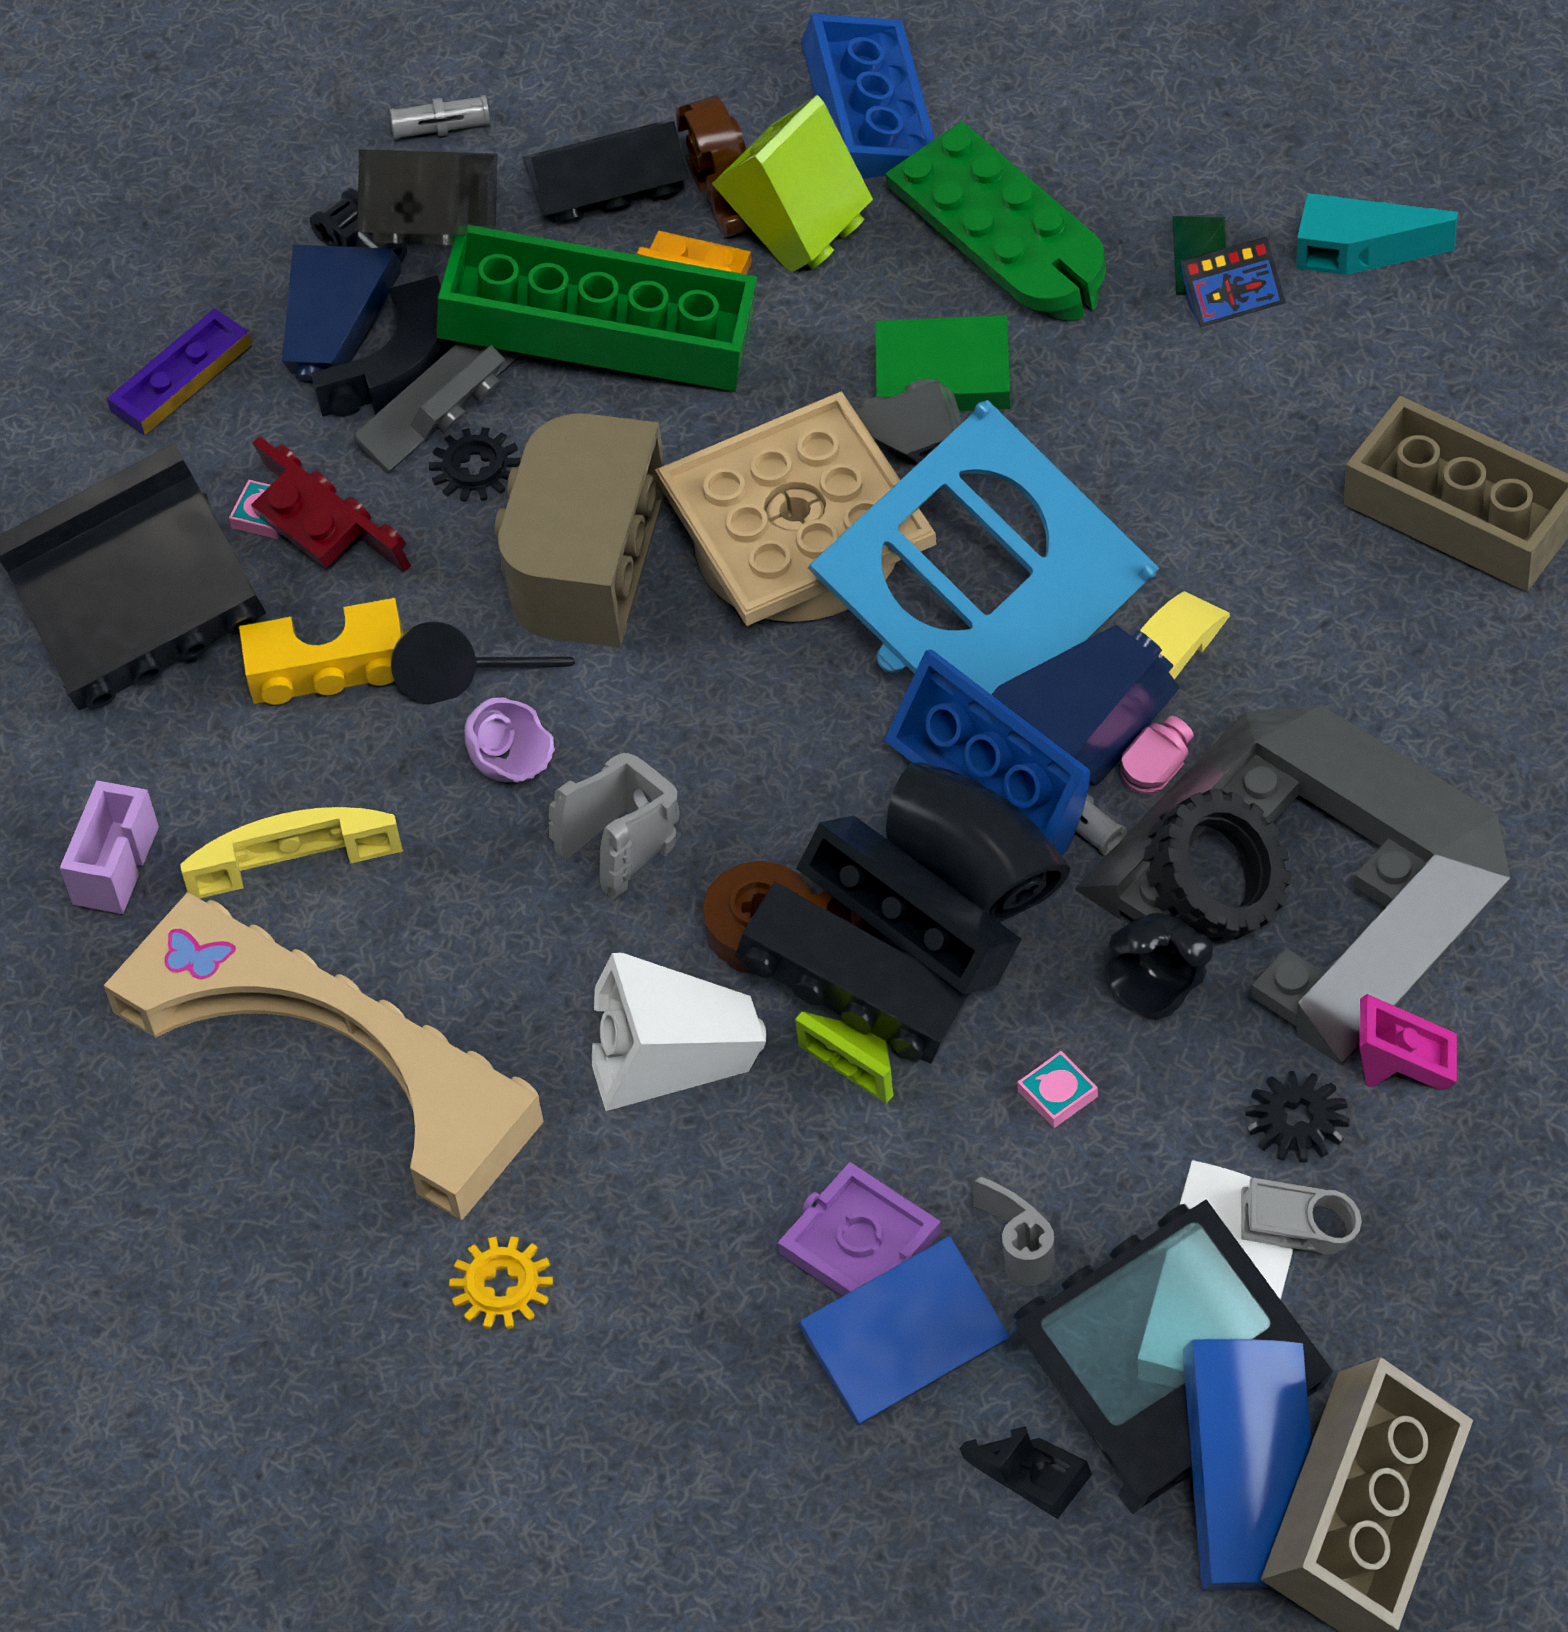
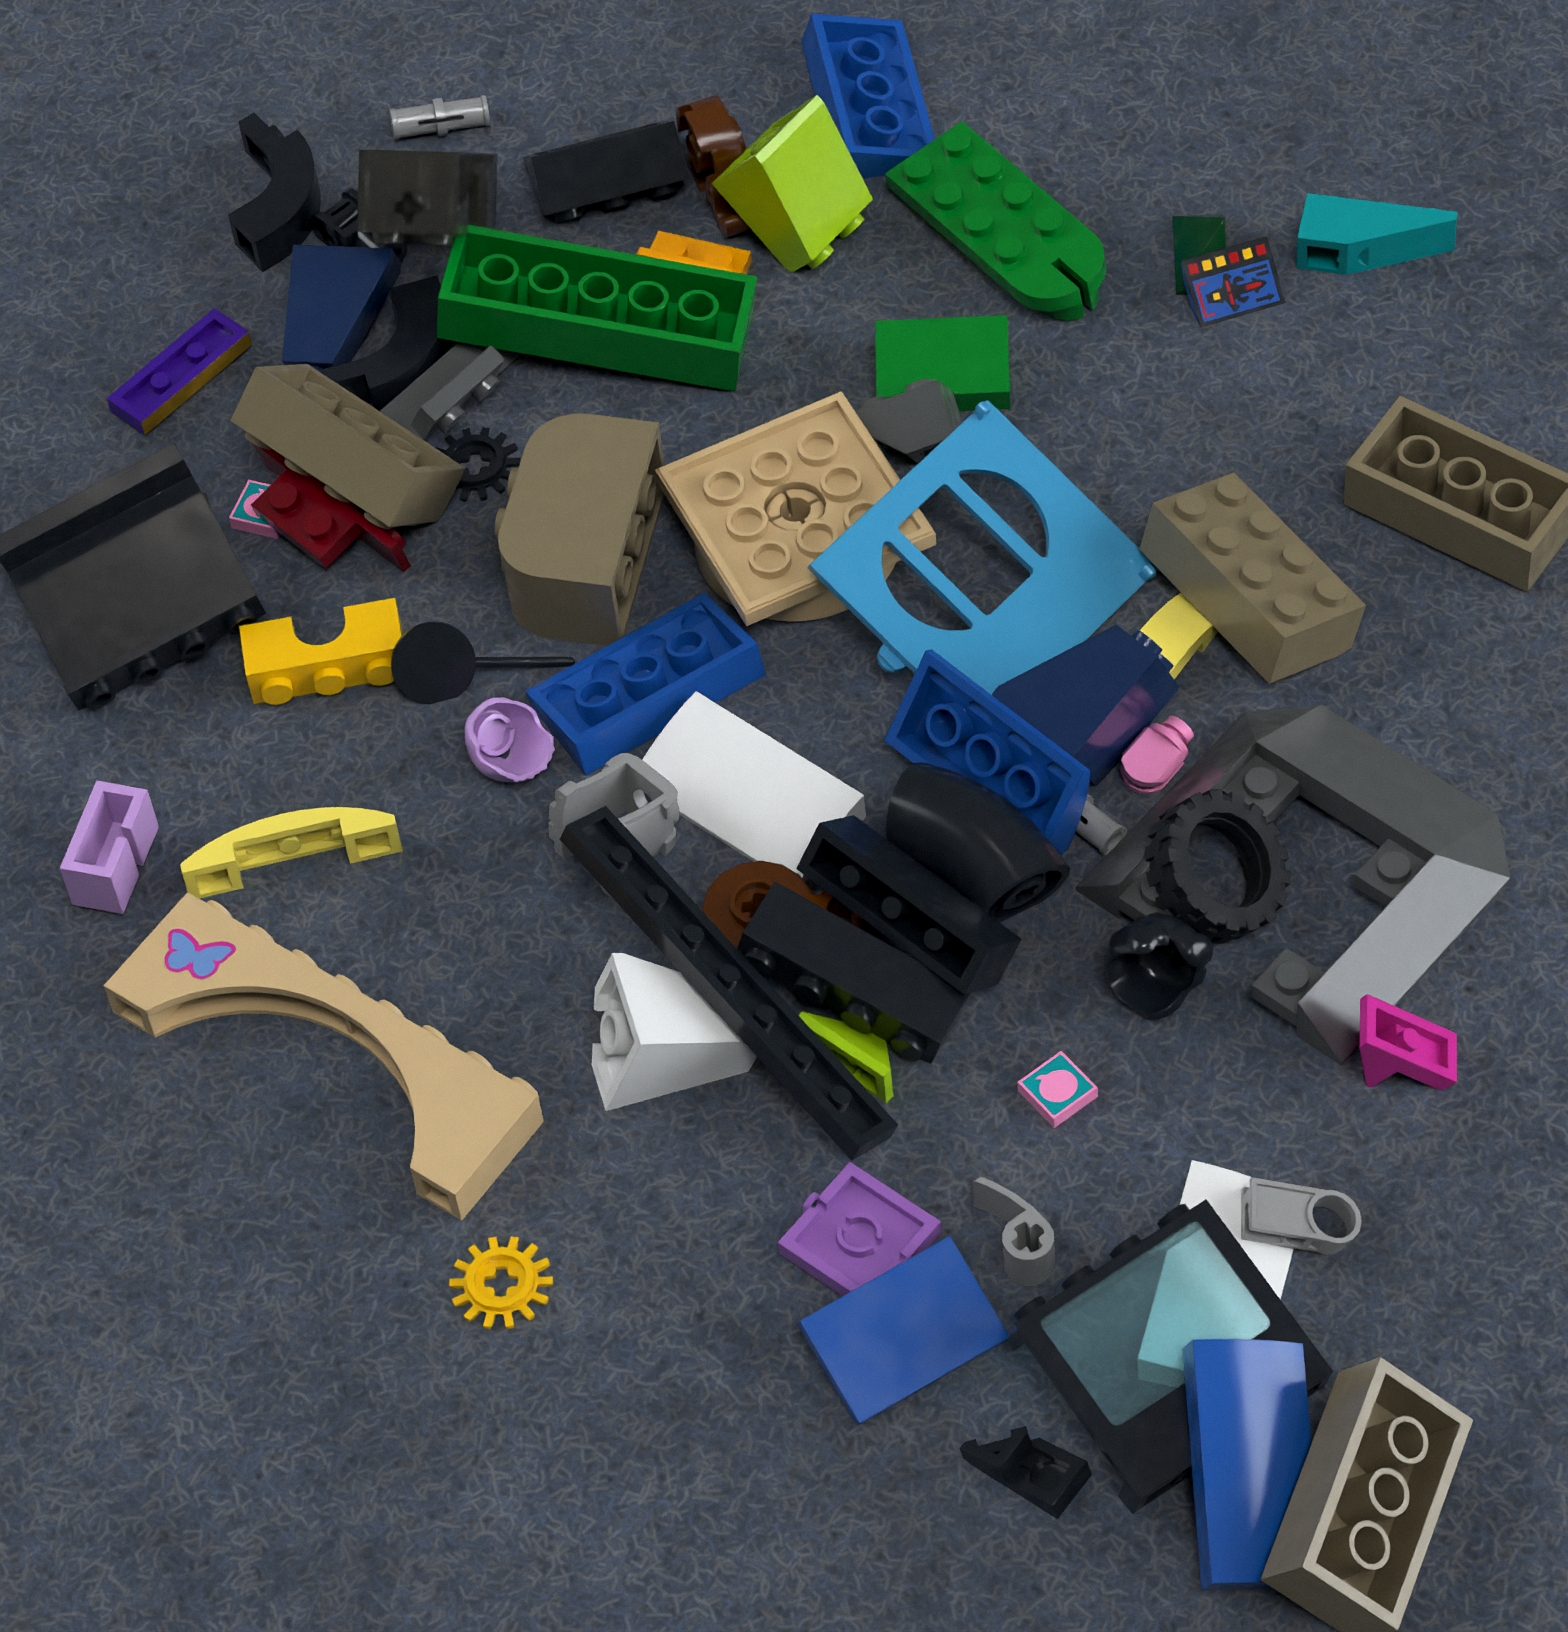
black gear [1245,1071,1349,1163] -> none
none -> black arch [228,113,321,272]
none -> dark tan brick [230,364,466,529]
none -> blue slope [525,592,766,775]
none -> black plate [559,806,898,1161]
none -> white slope [642,691,866,882]
none -> dark tan brick [1139,473,1366,684]

